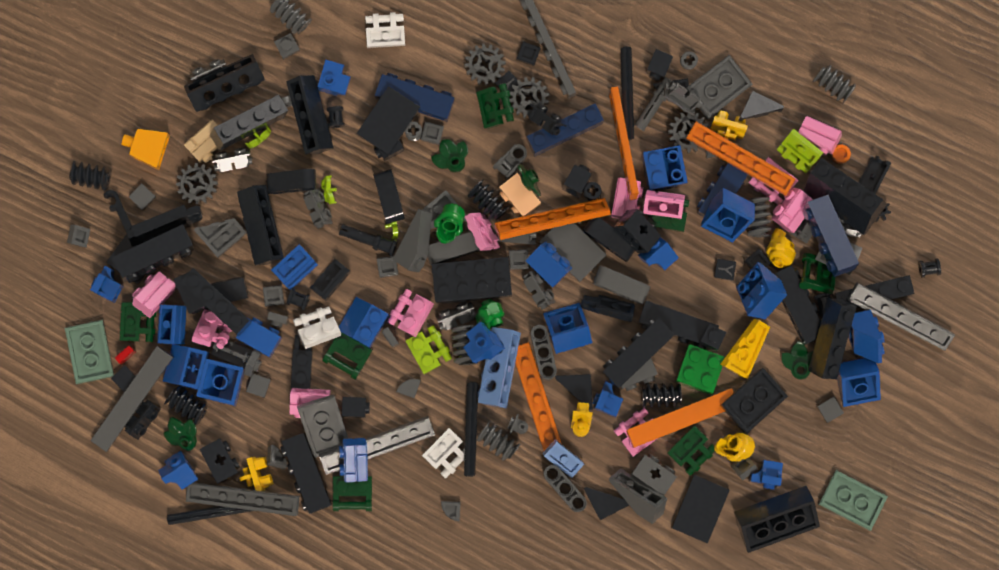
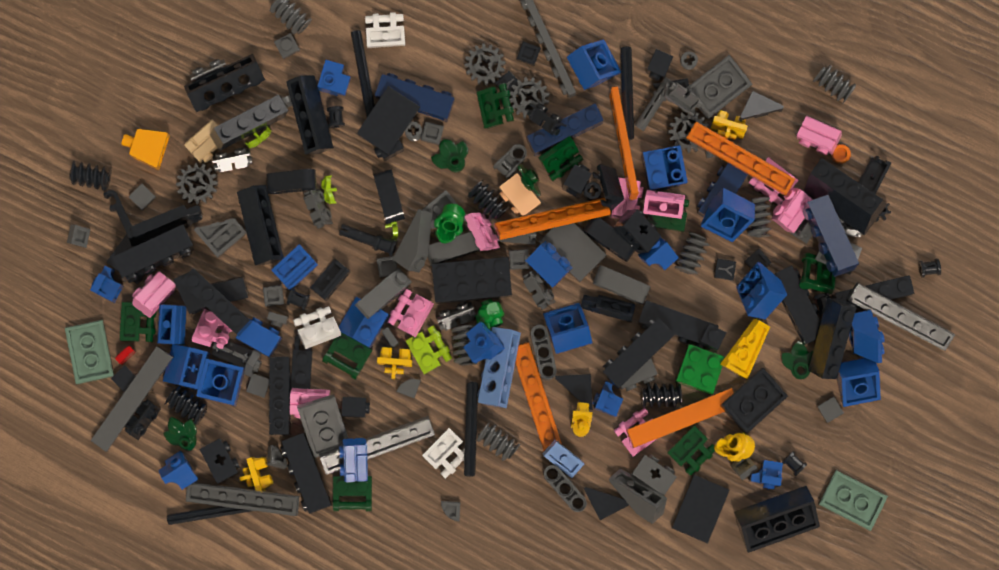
dark grey hinge [508,414,528,434] -> none
yellow head [766,228,796,268] -> none
lime plate [777,129,823,173] -> none
none -> black brick [269,357,291,435]
none -> black axle [351,30,375,118]
none -> dark grey slope [355,268,412,319]
none -> yellow hips [377,347,413,379]
none -> dark green plate [538,136,584,182]
none -> blue slope [567,39,621,90]
none -> black hinge [592,164,624,210]
none -> dark grey piece [674,232,710,275]
none -> black bush [782,451,807,476]

